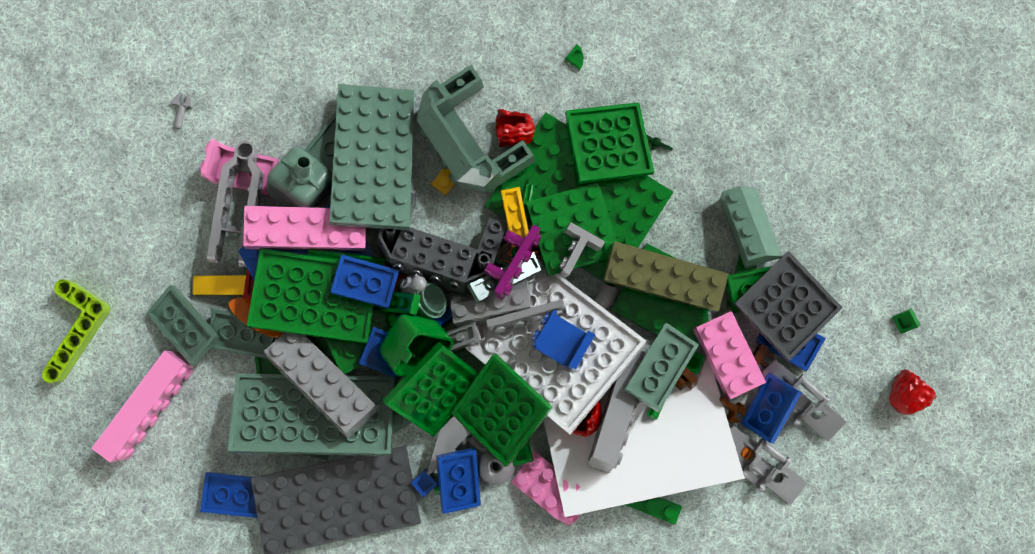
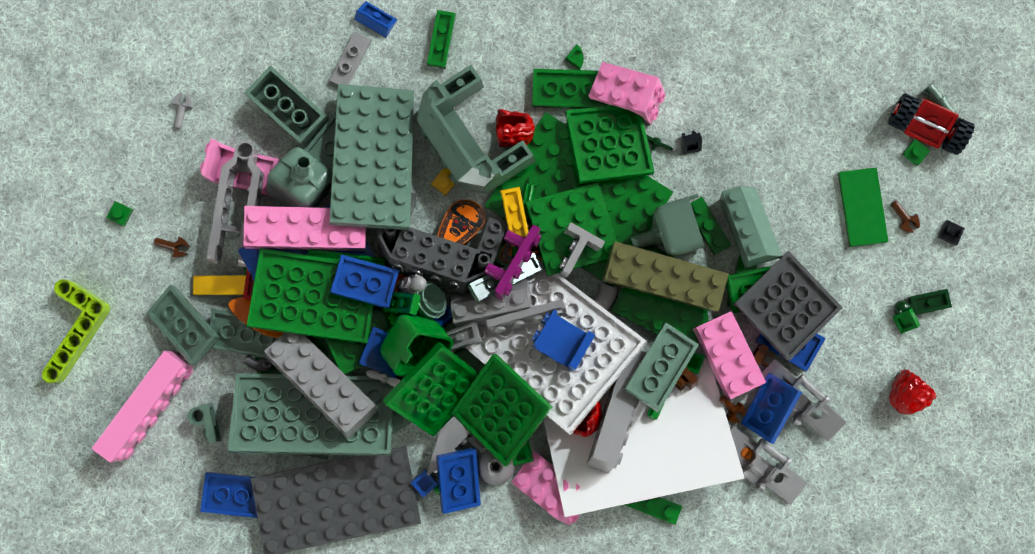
none -> green plate [106,201,133,226]
none -> reddish brown bar [154,237,191,258]
none -> sand green plate [187,403,221,444]
none -> dark grey arm [243,355,273,372]
none -> sand green brick [245,65,329,148]
none -> light grey plate [329,31,371,86]
none -> blue slope [355,1,398,38]
none -> white piece [366,370,400,388]
none -> green plate [427,10,456,69]
none -> shield [437,199,485,245]
none -> green plate [532,68,608,109]
none -> bright pink bracket [589,62,665,125]
none -> sand green piece [631,194,705,256]
none -> black tile [681,131,702,155]
none -> green plate [691,197,731,255]
none -> green tile [838,167,889,247]
none -> plate [888,93,975,155]
none -> reddish brown bar [891,201,920,233]
none -> dark green plate [894,289,952,315]
none -> green plate [902,139,930,166]
none -> sand green pin [923,83,957,113]
none -> black tile [938,220,965,246]

